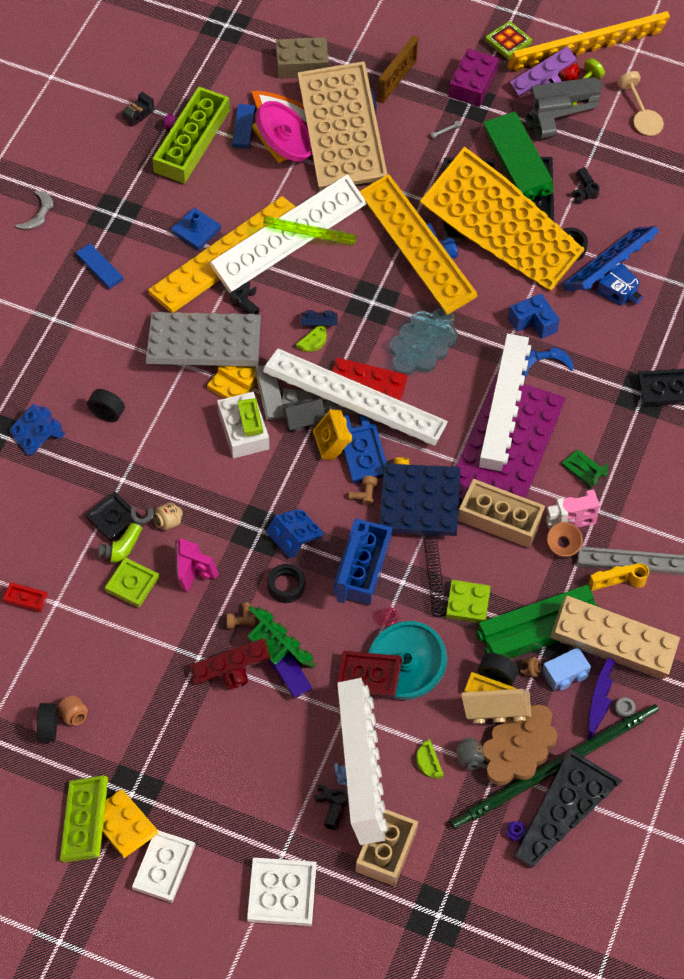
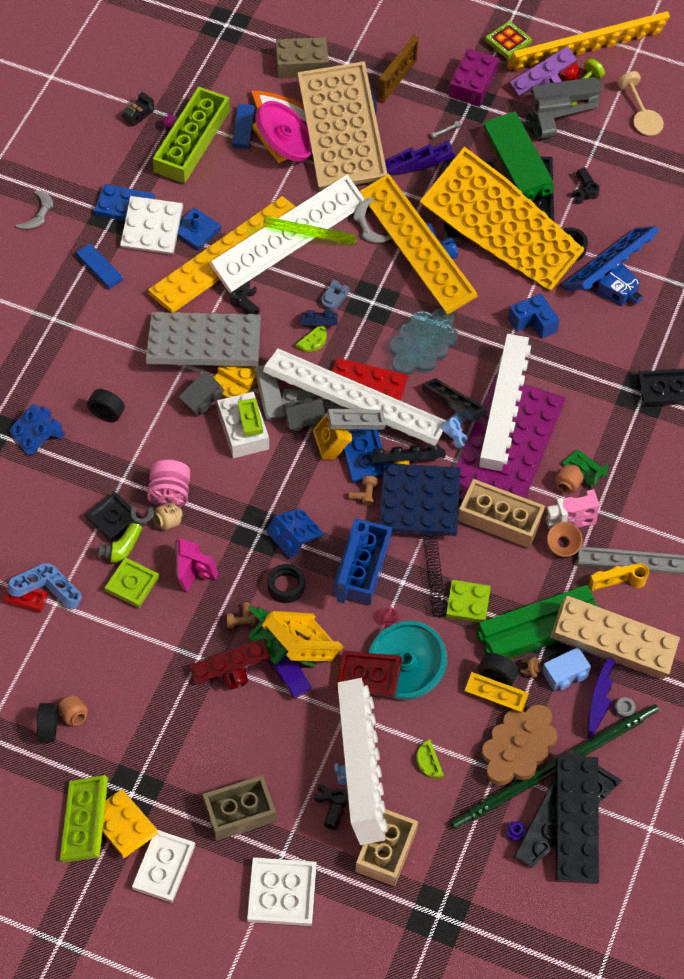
dark grey head [456,738,485,770] -> none
tan slope [462,689,531,724] -> none
blue piece [522,347,574,378] -> none
none -> medium blue beam [7,563,82,609]
none -> blue plate [94,184,155,221]
none -> white plate [120,196,183,255]
none -> bright pink wheel [147,460,191,507]
none -> dark grey brick [179,371,225,417]
none -> dark tan brick [203,775,276,841]
none -> yellow fence [262,611,343,661]
none -> sand blue plate [322,279,350,311]
none -> light grey plate [326,409,386,430]
none -> light grey piece [354,197,392,243]
none -> black plate [367,444,446,463]
none -> dark purple slope [385,140,455,175]
none -> black plate [422,378,487,421]
none -> light blue bar [442,412,468,449]
none -> nougat head [555,465,584,493]
none -> black plate [556,754,599,884]

